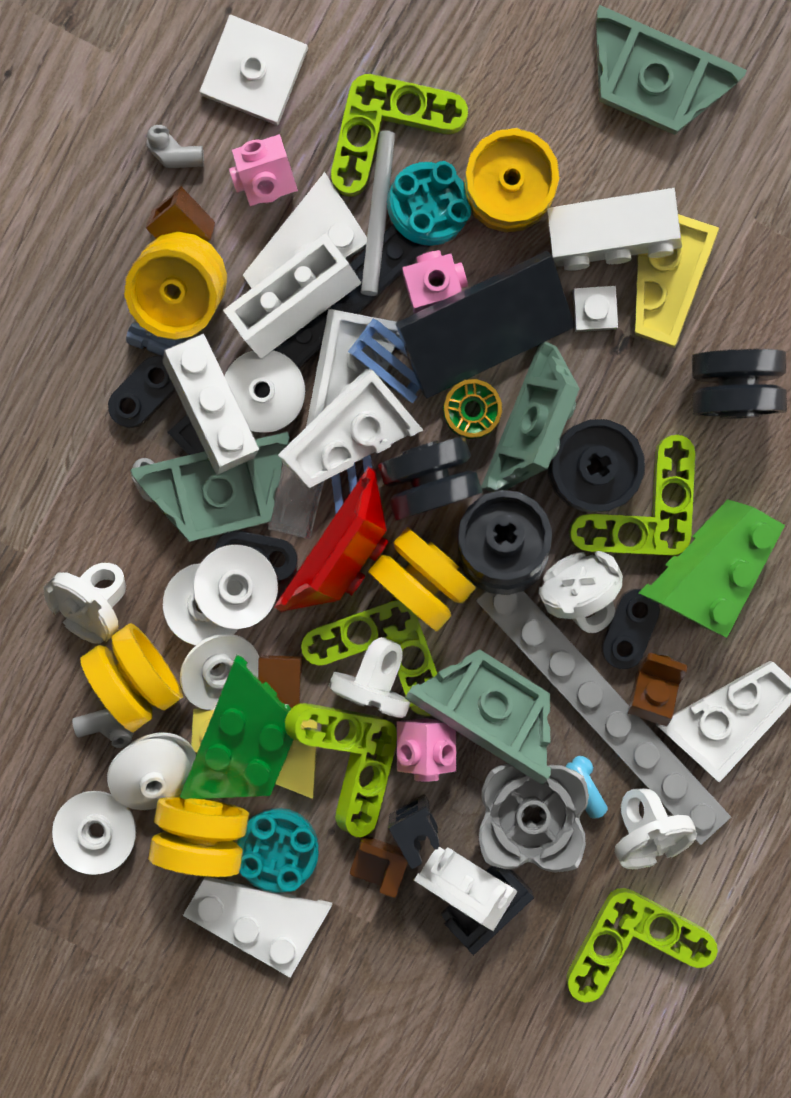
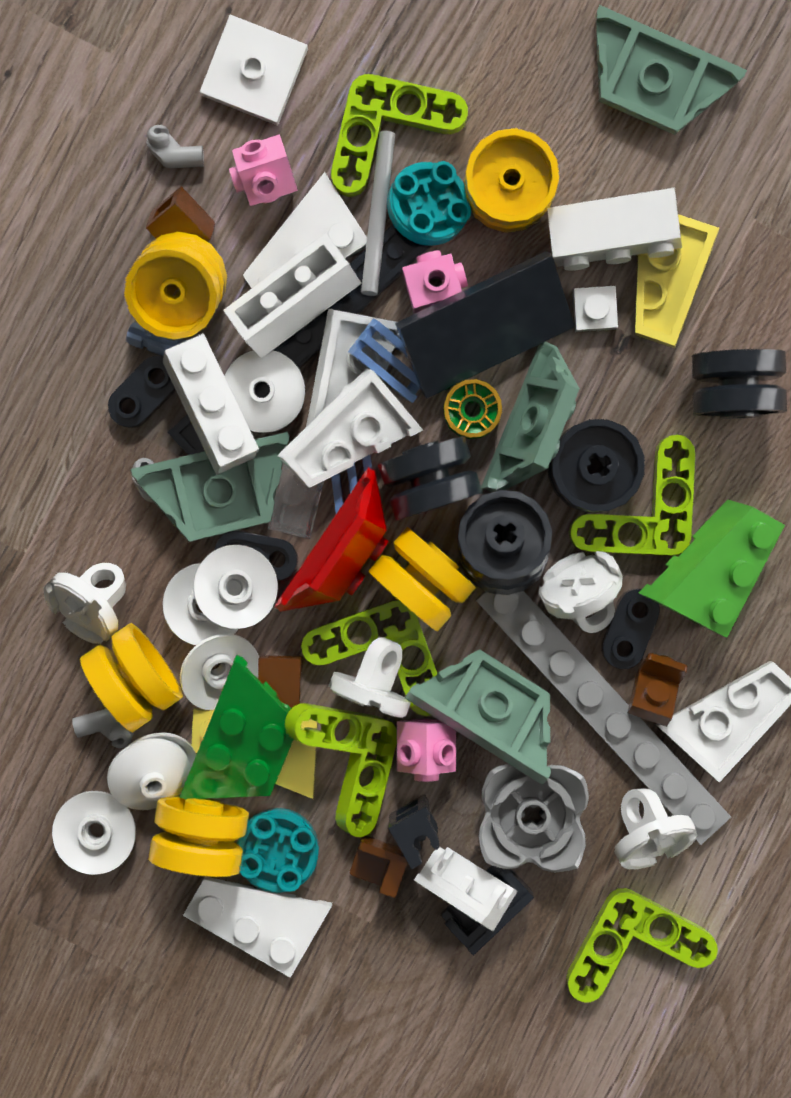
medium azure arm [566,756,608,819] -> none

